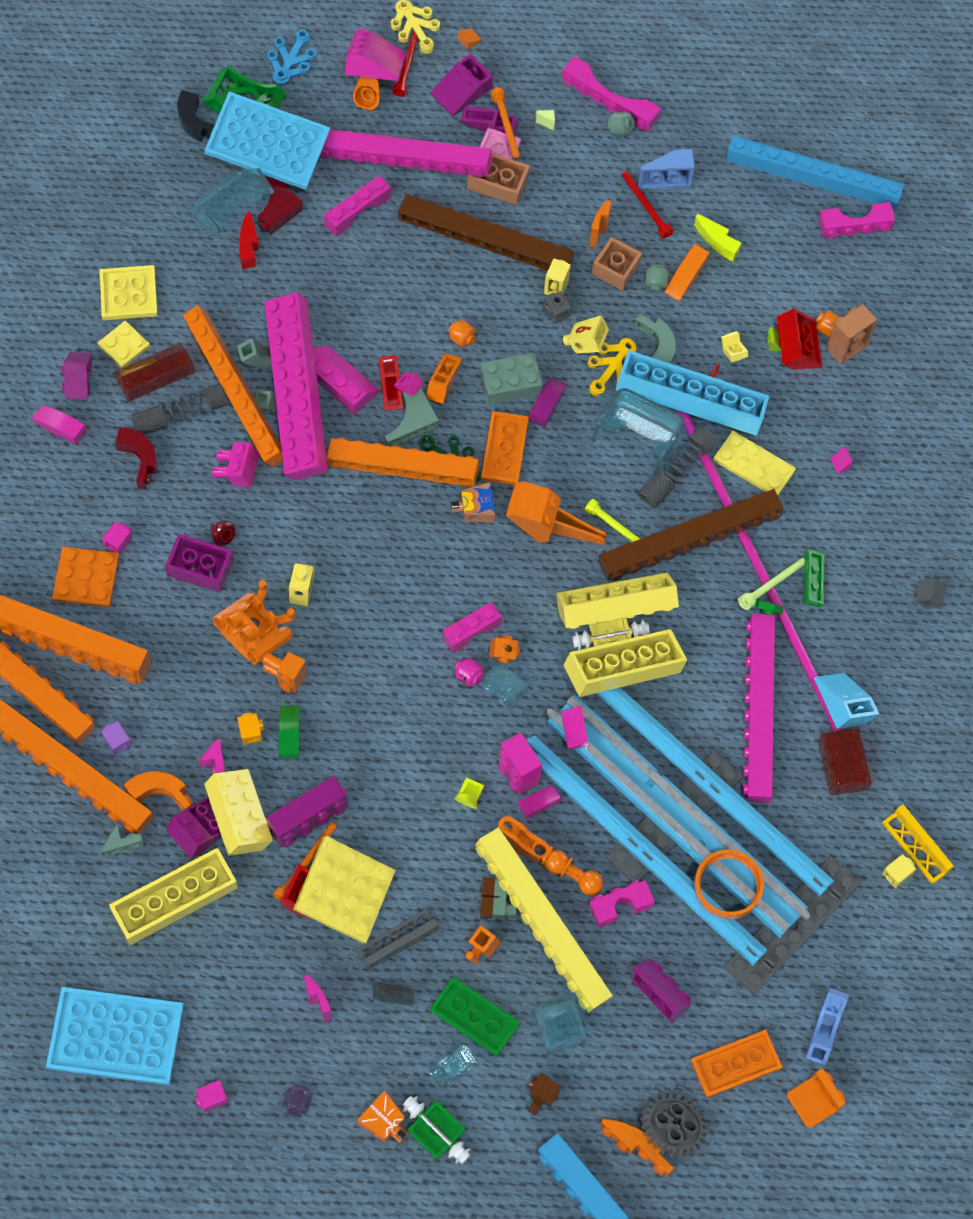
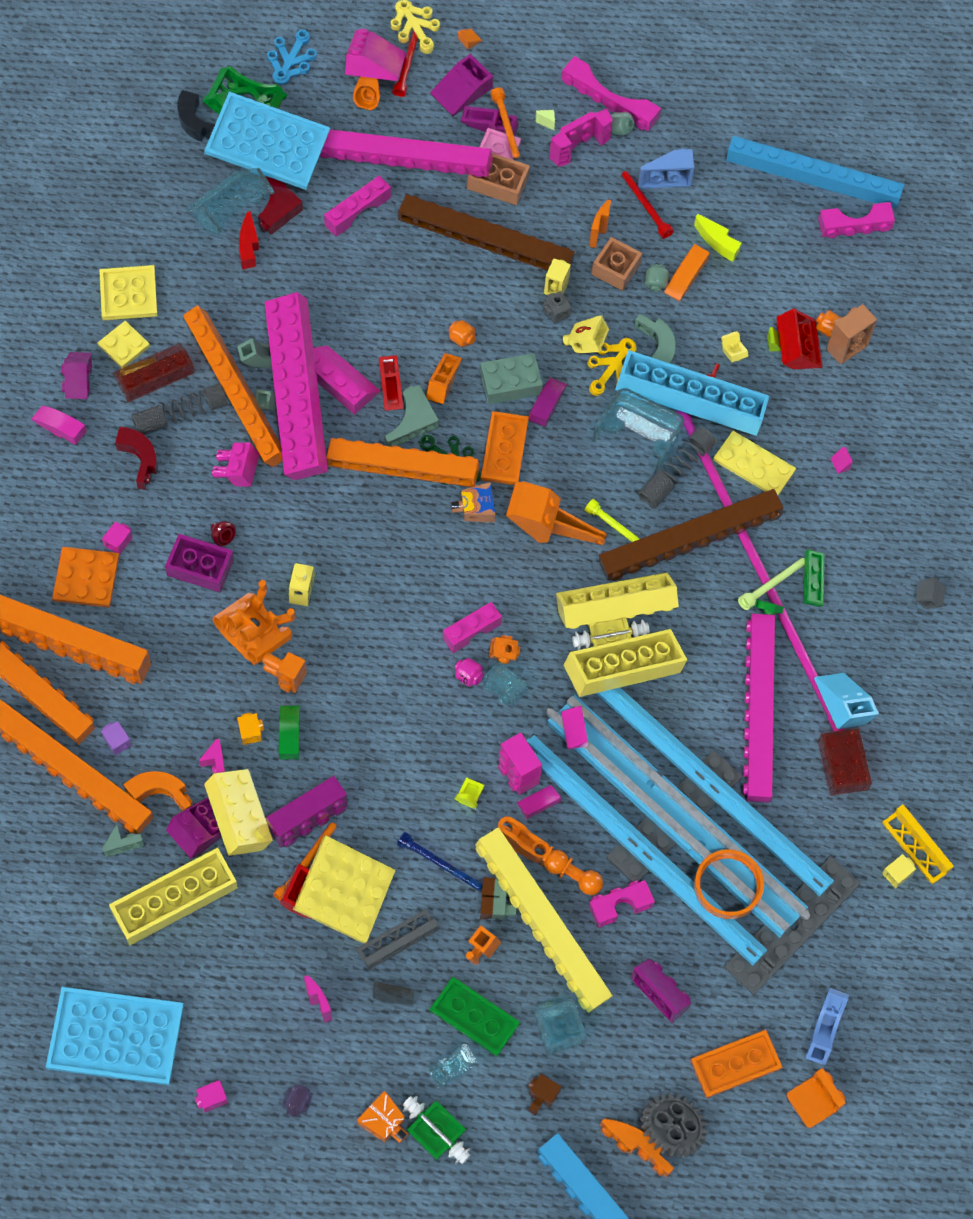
dark pink slope [394,373,423,396] -> none
none -> clear blue piece [397,832,483,890]
none -> dark pink plate [549,109,613,167]

